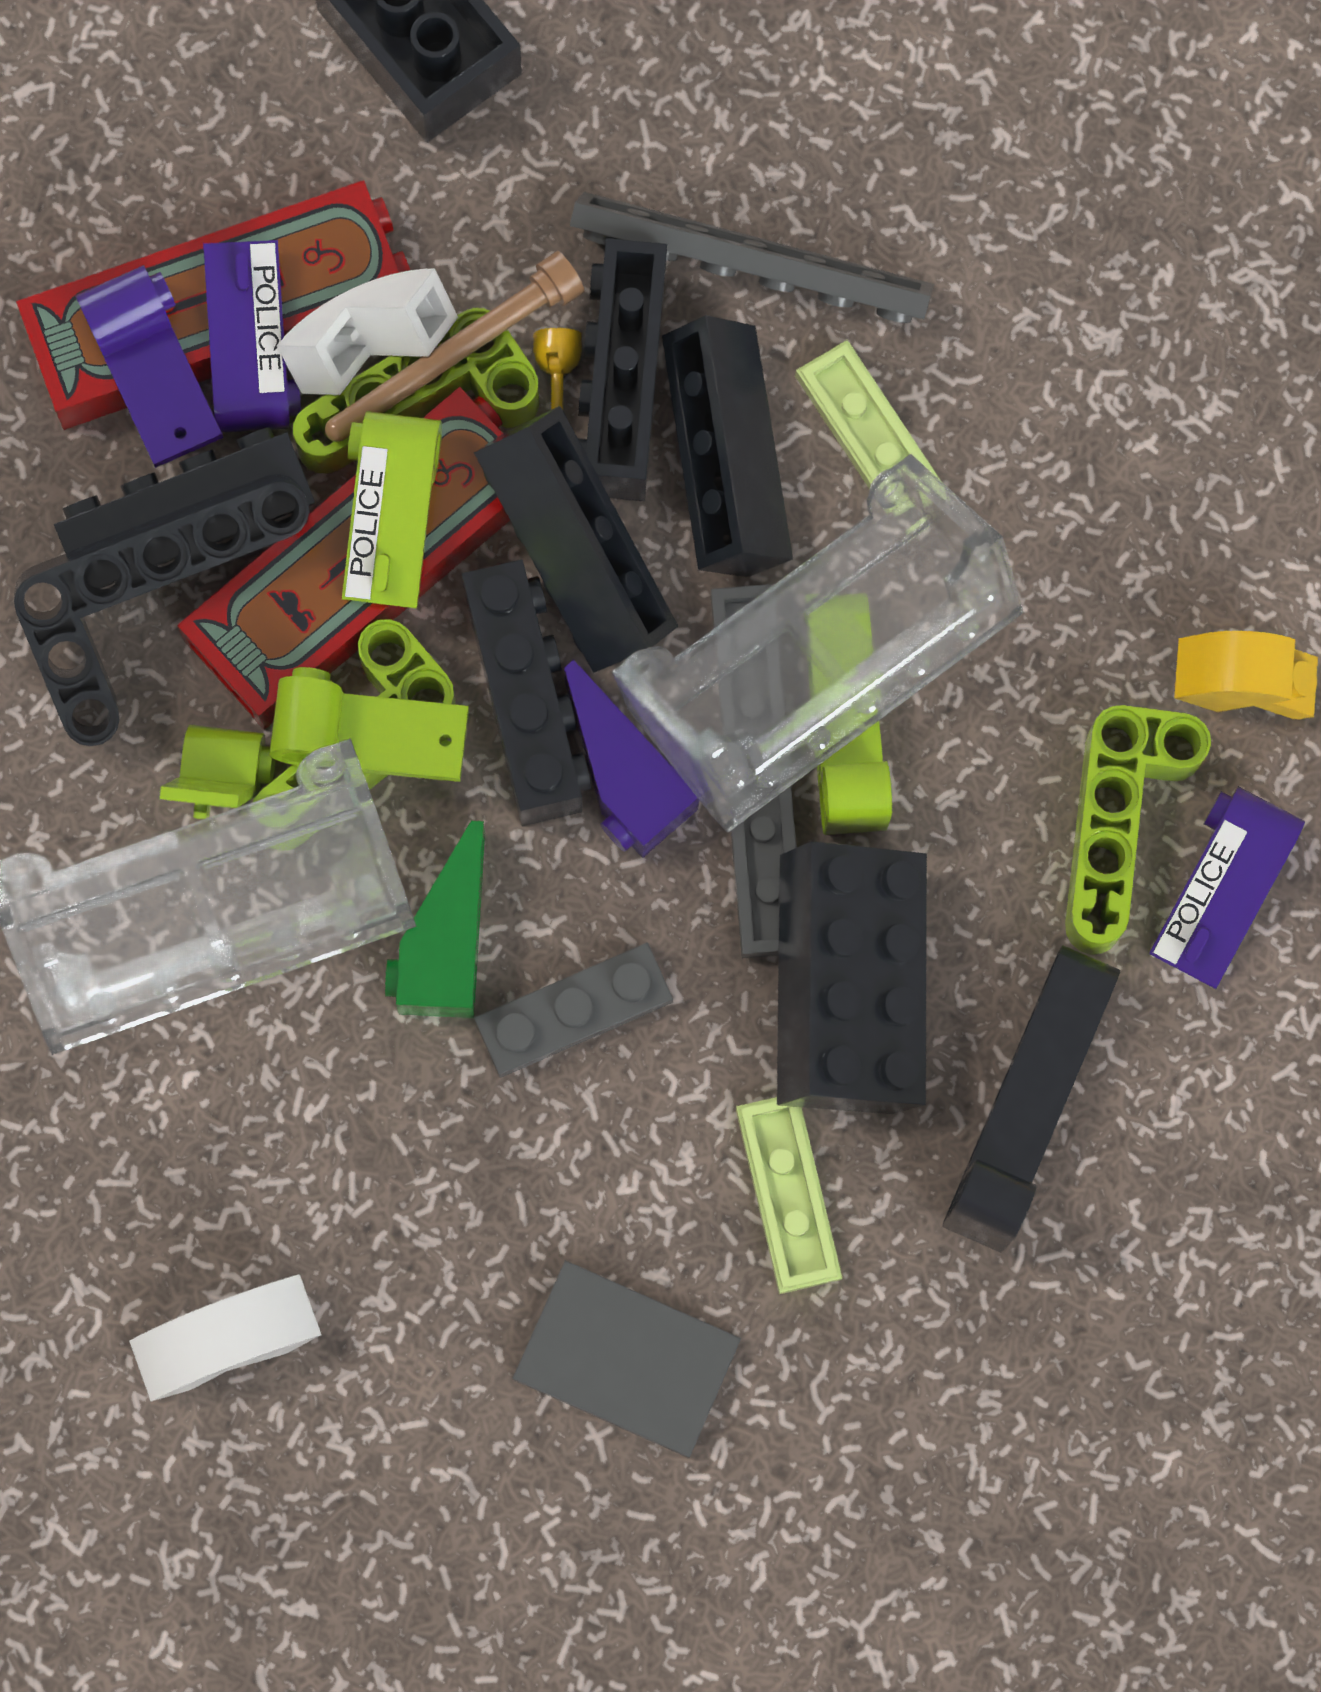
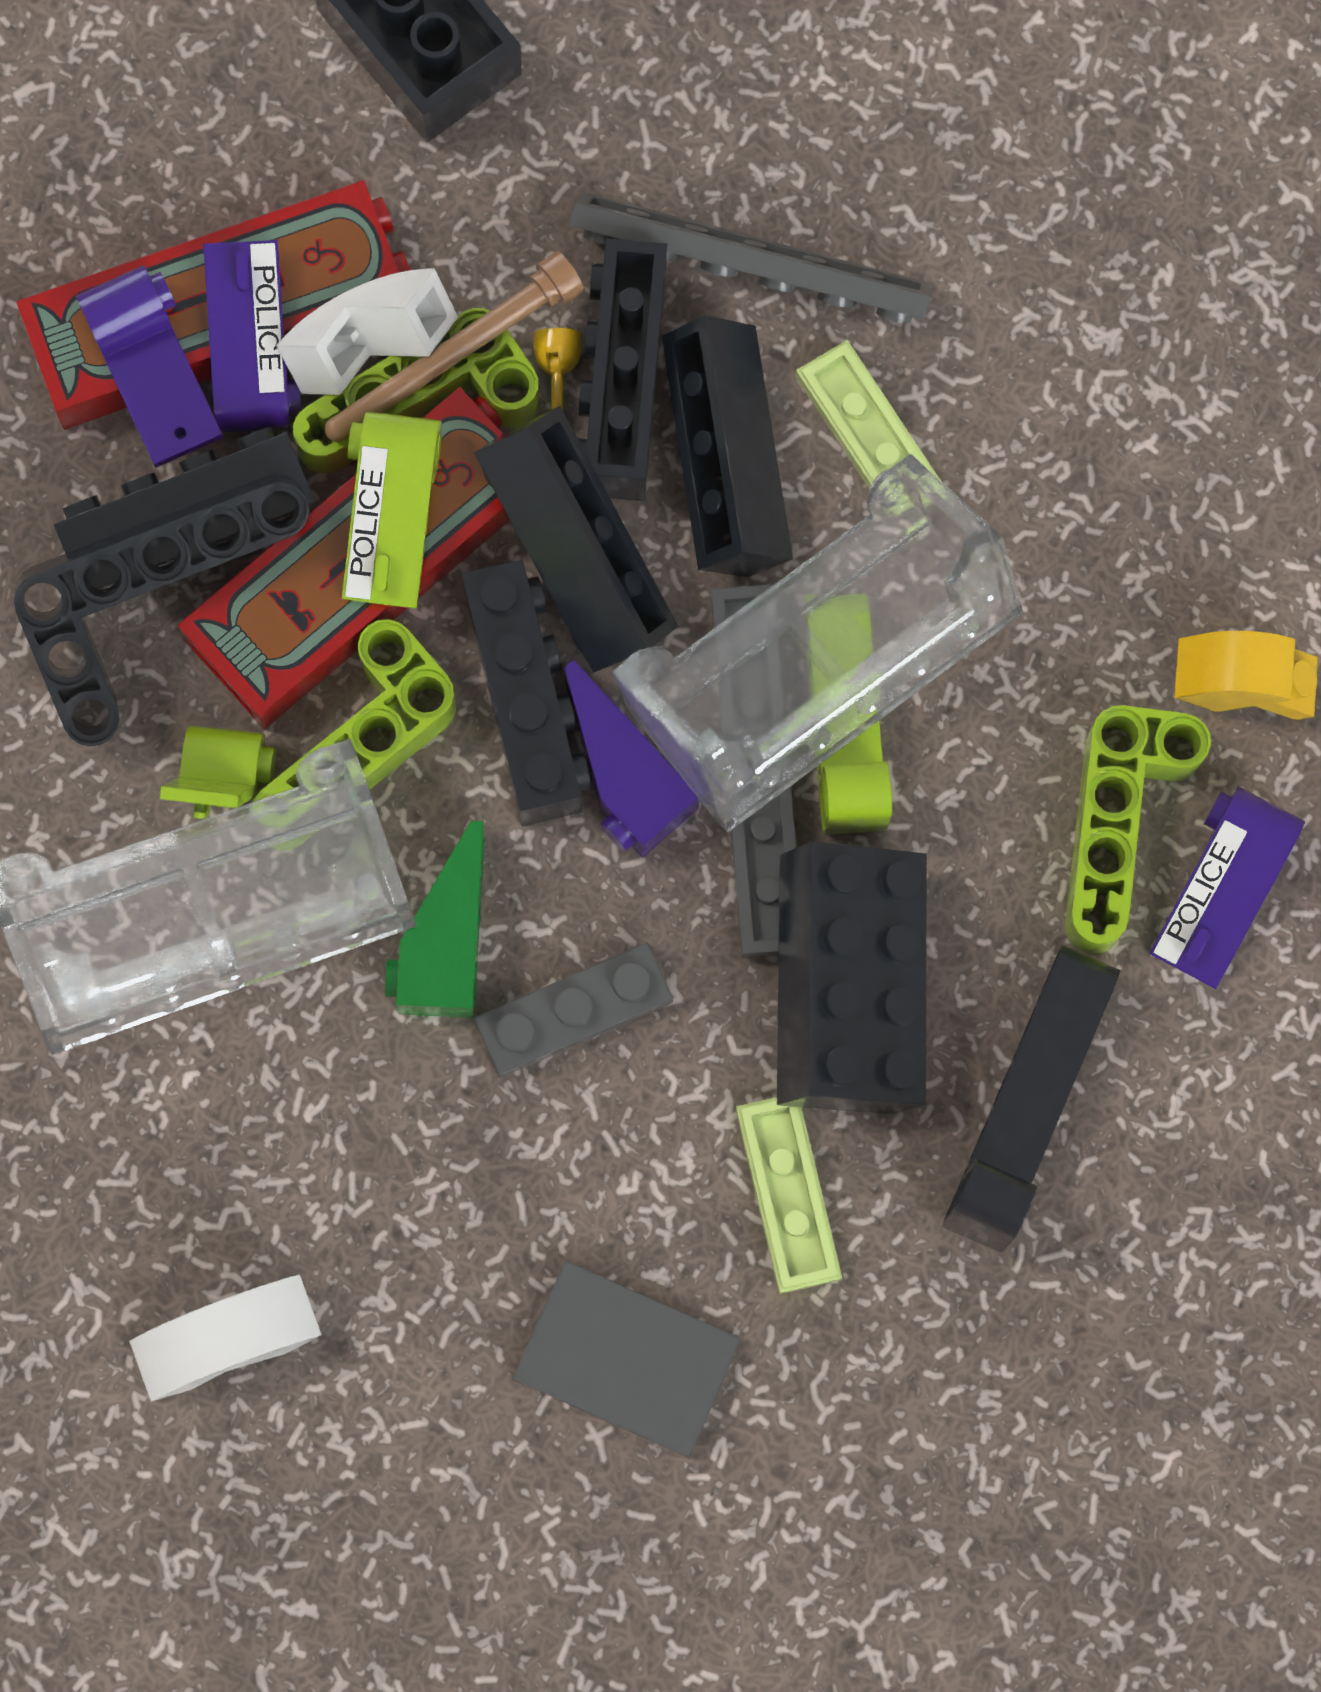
lime door [269,667,469,782] -> none

